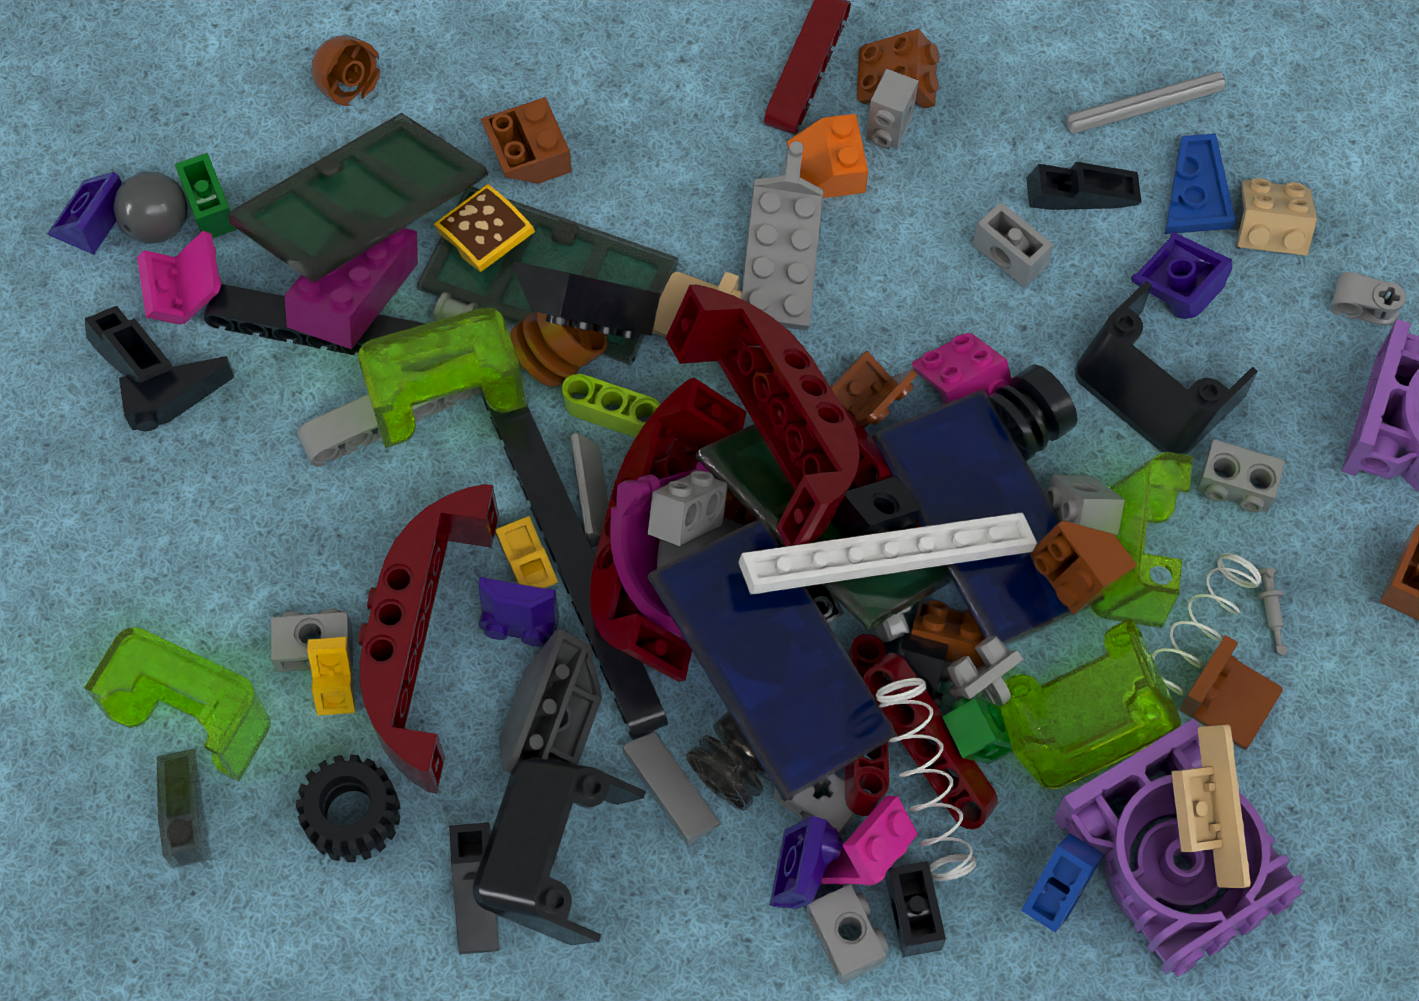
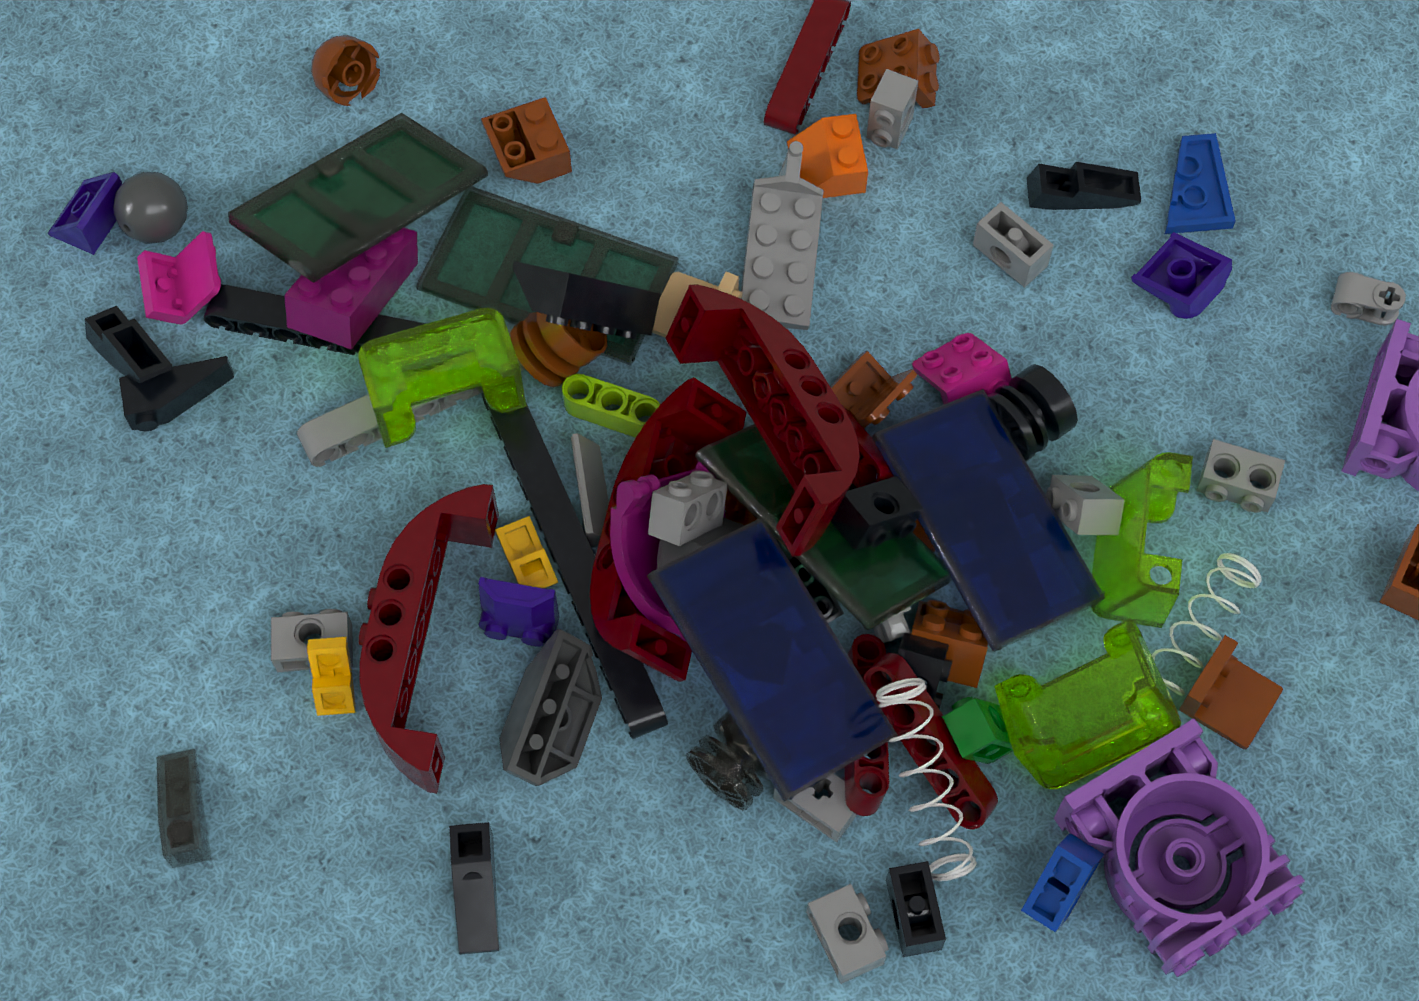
clear neon green windscreen [84,627,271,781] -> none
green brick [174,153,237,238] -> none
black tyre [296,754,401,863] -> none
light grey bush [433,292,479,334] -> none
slope [434,184,535,272] -> none
black windscreen [473,757,646,945] -> none
light grey slope [622,732,720,846] -> none
white plate [738,513,1037,594] -> none
dark purple slope [769,816,842,909] -> none
dark pink bracket [821,796,918,886] -> none
light grey hips [947,636,1023,706] -> none
dark orange slope [1029,521,1138,615] -> none
light grey axle [1065,72,1226,134] -> none
black windscreen [1075,281,1258,458] -> none
tan bracket [1171,724,1250,888] -> none
tan bracket [1237,178,1317,256] -> none
light grey piece [1258,568,1288,656] -> none

